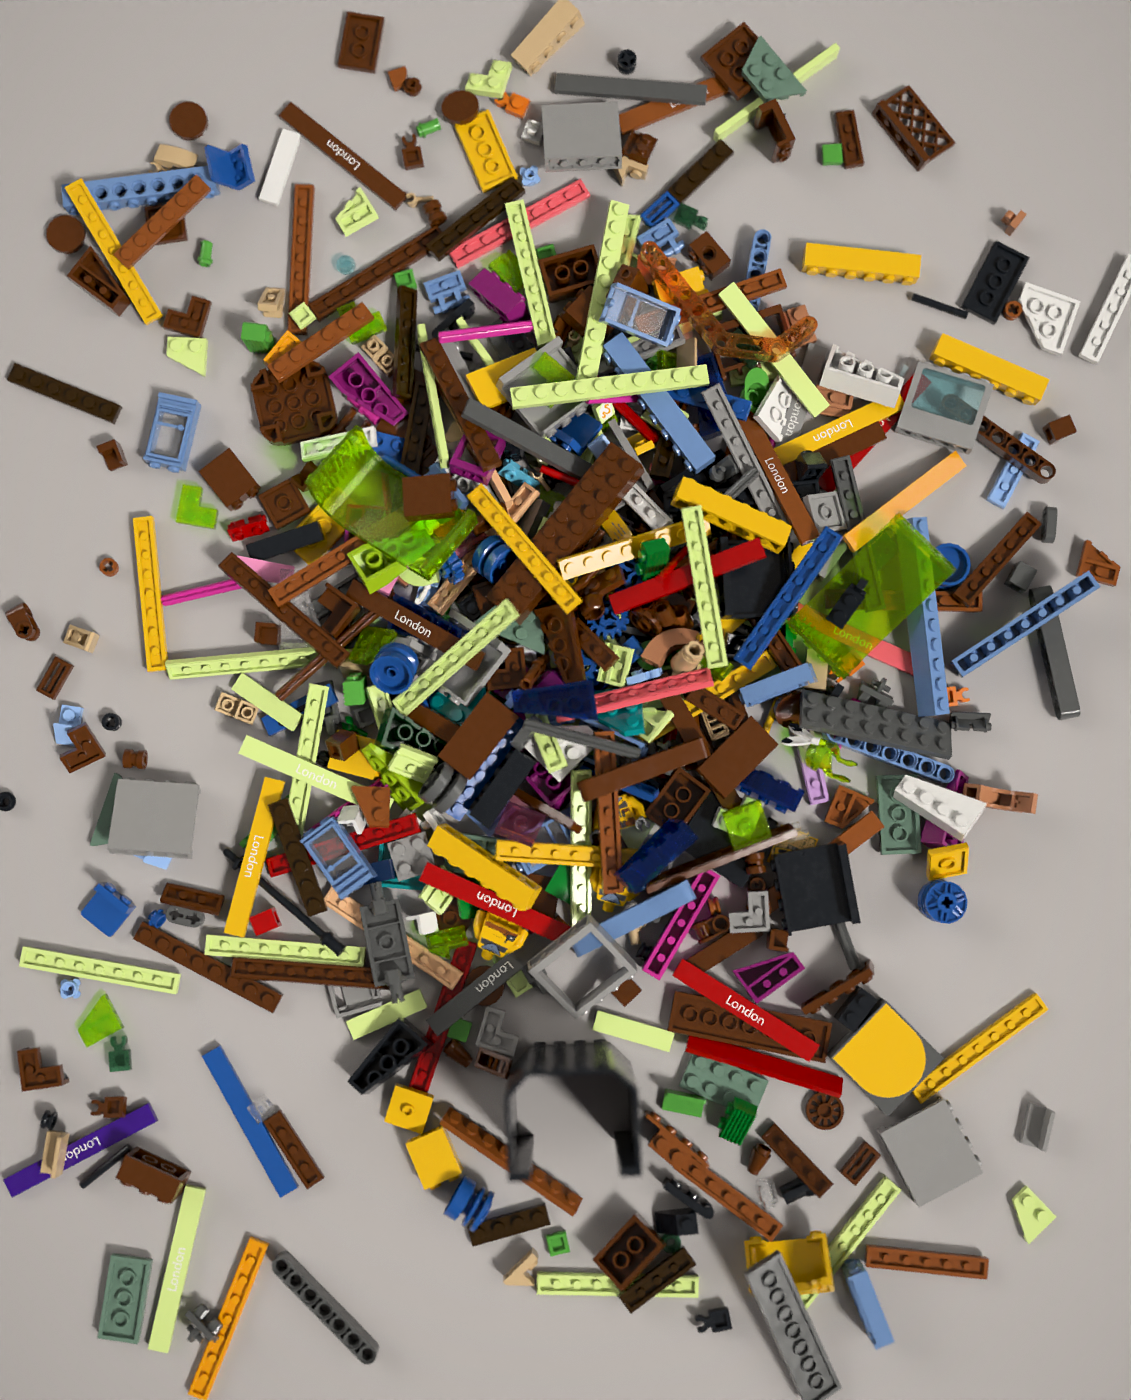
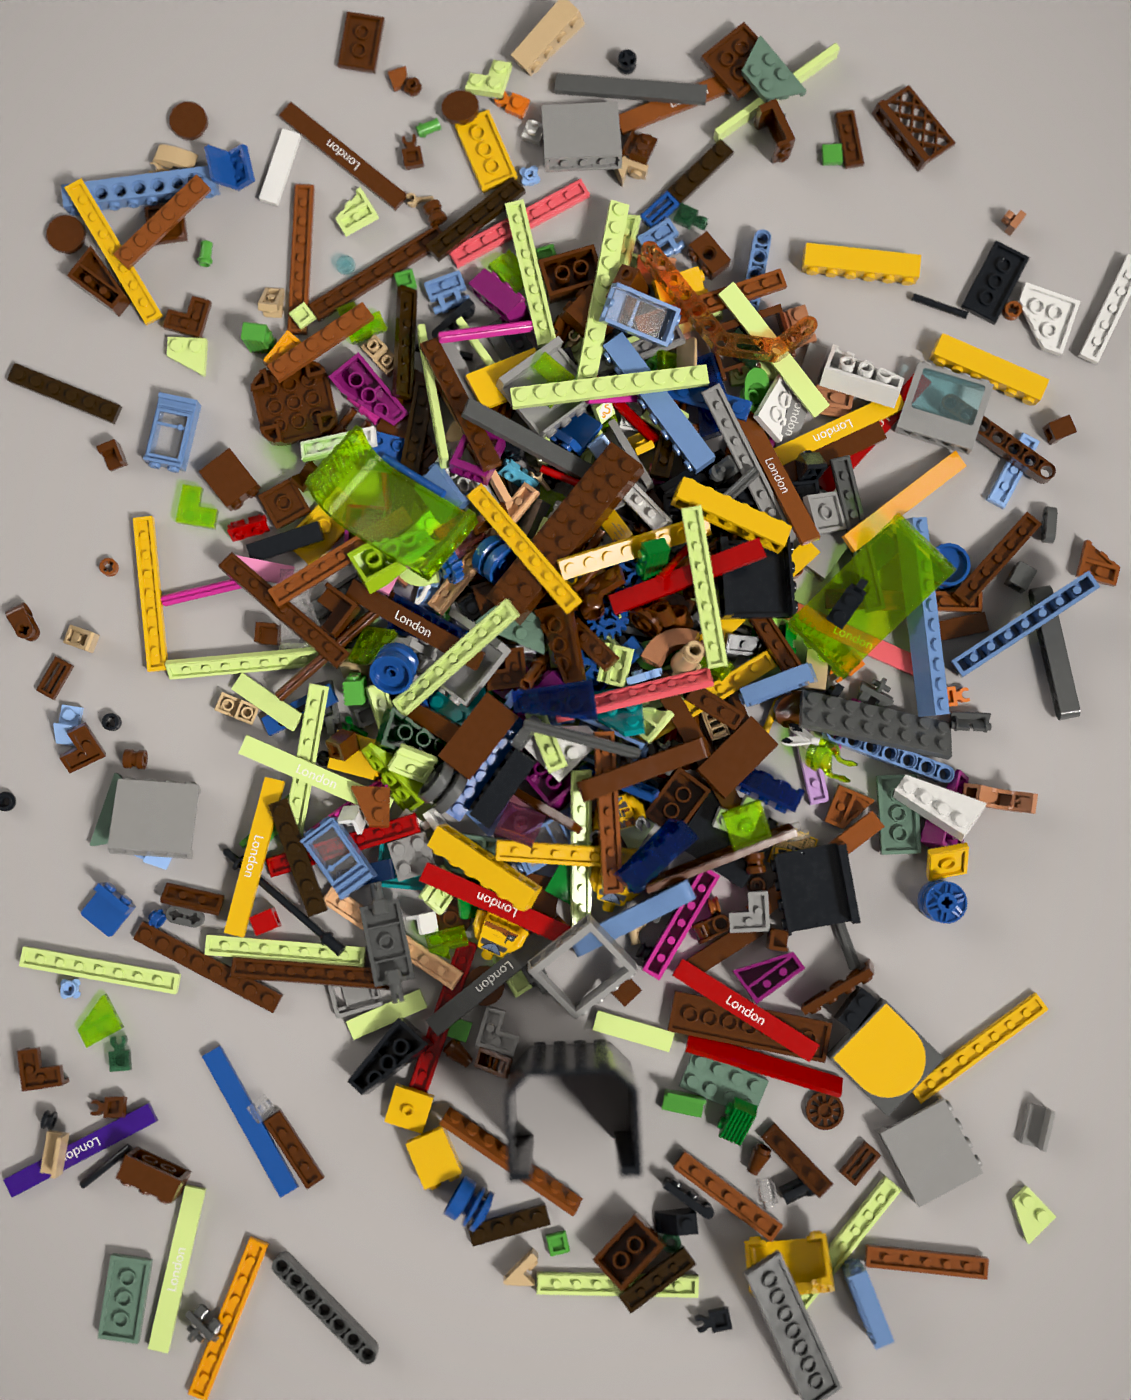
reddish brown brick [402,473,458,522] -> none
dark orange bracket [644,1110,710,1171] -> none
blue tile [733,526,843,670] -> none
none -> reddish brown tile [907,612,989,641]

